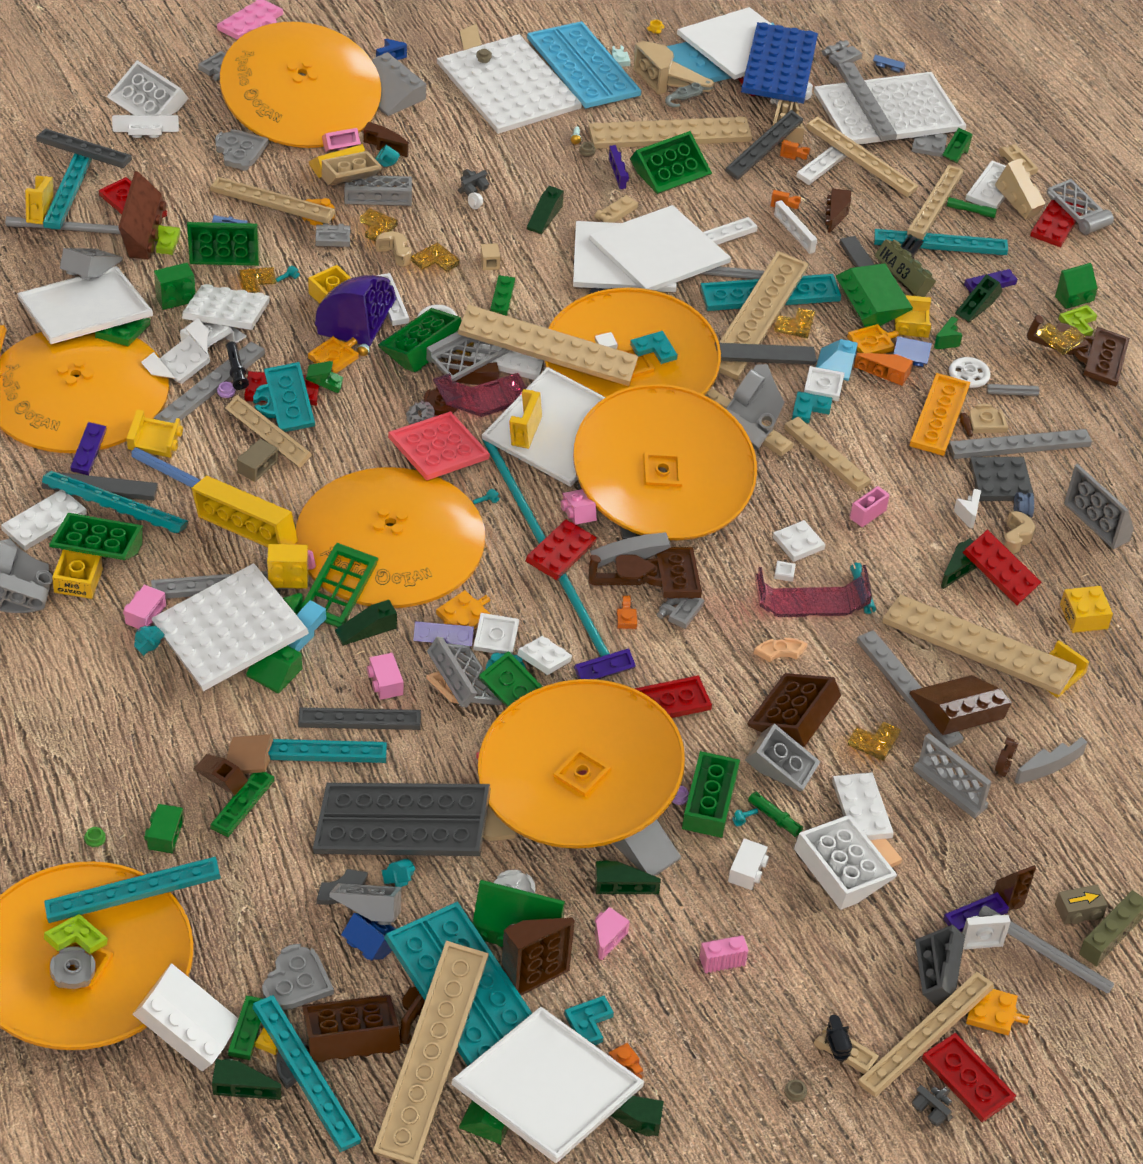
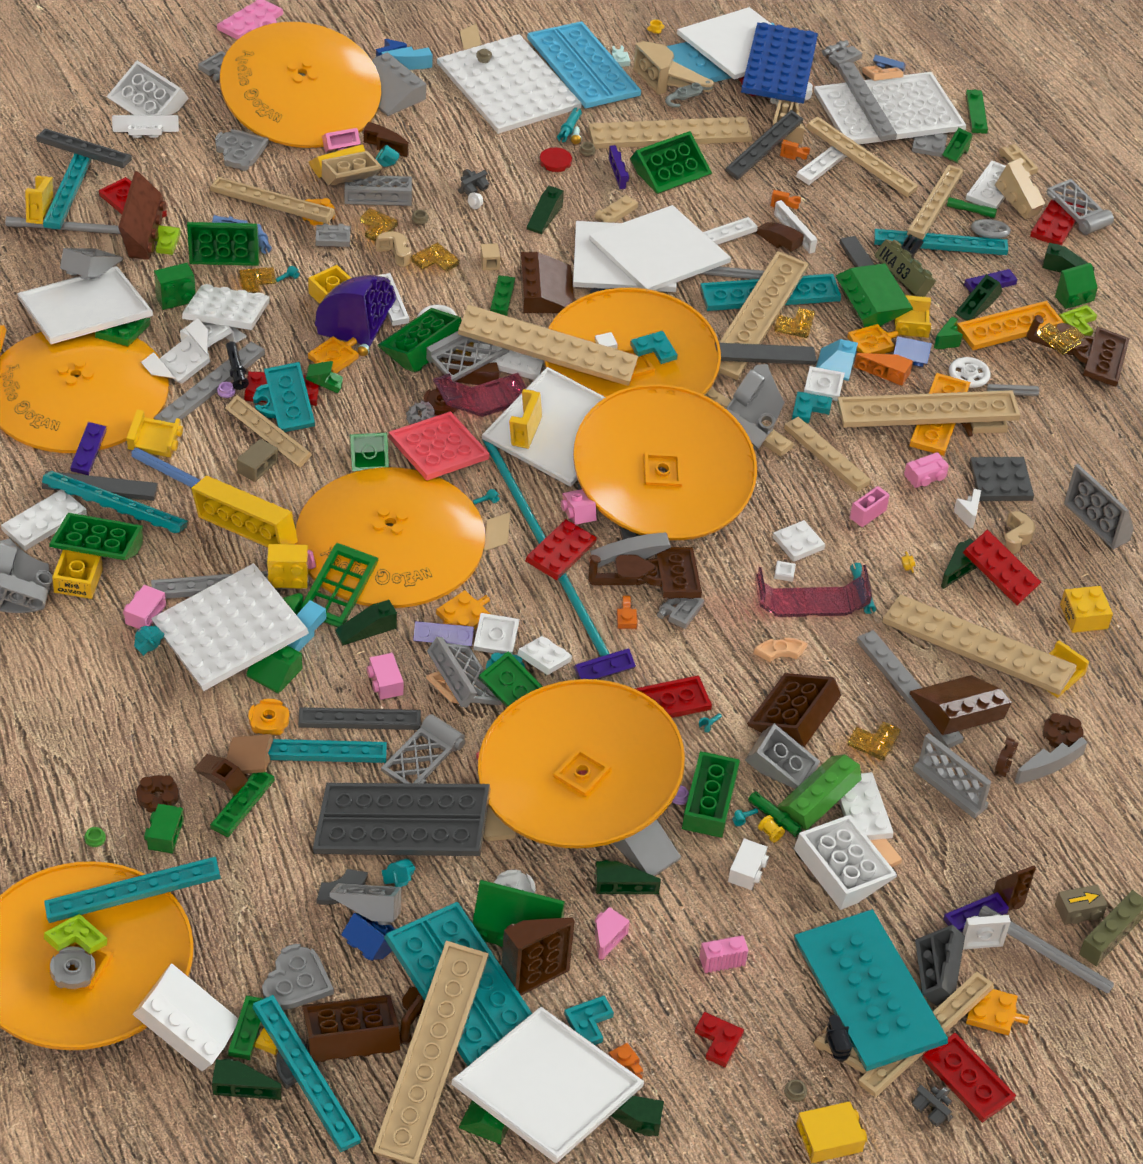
reddish brown slope [825,188,851,233] -> none
light grey plate [948,429,1092,459] -> none
sand blue wheel [1014,492,1034,518] -> none
none -> reddish brown plate [136,775,179,813]
none -> light orange plate [248,699,289,735]
none -> medium blue pin [257,224,272,254]
none -> green slope [349,432,389,471]
none -> light grey piece [381,714,465,783]
none -> medium azure slope [382,46,433,70]
none -> dark tan plate [412,210,428,225]
none -> tan sticker [484,512,510,551]
none -> reddish brown slope [520,252,574,313]
none -> red tile [539,147,572,172]
none -> teal pin [557,107,582,142]
none -> red plate [694,1012,745,1068]
none -> teal hand [699,713,722,733]
none -> reddish brown slope [755,222,804,252]
none -> yellow bush [758,815,785,843]
none -> bright green slope [776,754,862,831]
none -> teal plate [794,909,948,1072]
none -> yellow brick [796,1101,867,1164]
none -> tan plate [837,390,1020,428]
none -> light nougat tile [862,65,903,81]
none -> yellow plate [901,551,916,573]
none -> bright pink brick [904,452,949,488]
none -> light orange plate [957,301,1064,350]
none -> green plate [966,89,988,134]
none -> light grey plate [971,219,1011,239]
none -> dark green slope [1042,243,1095,273]
none -> reddish brown plate [1042,713,1083,748]

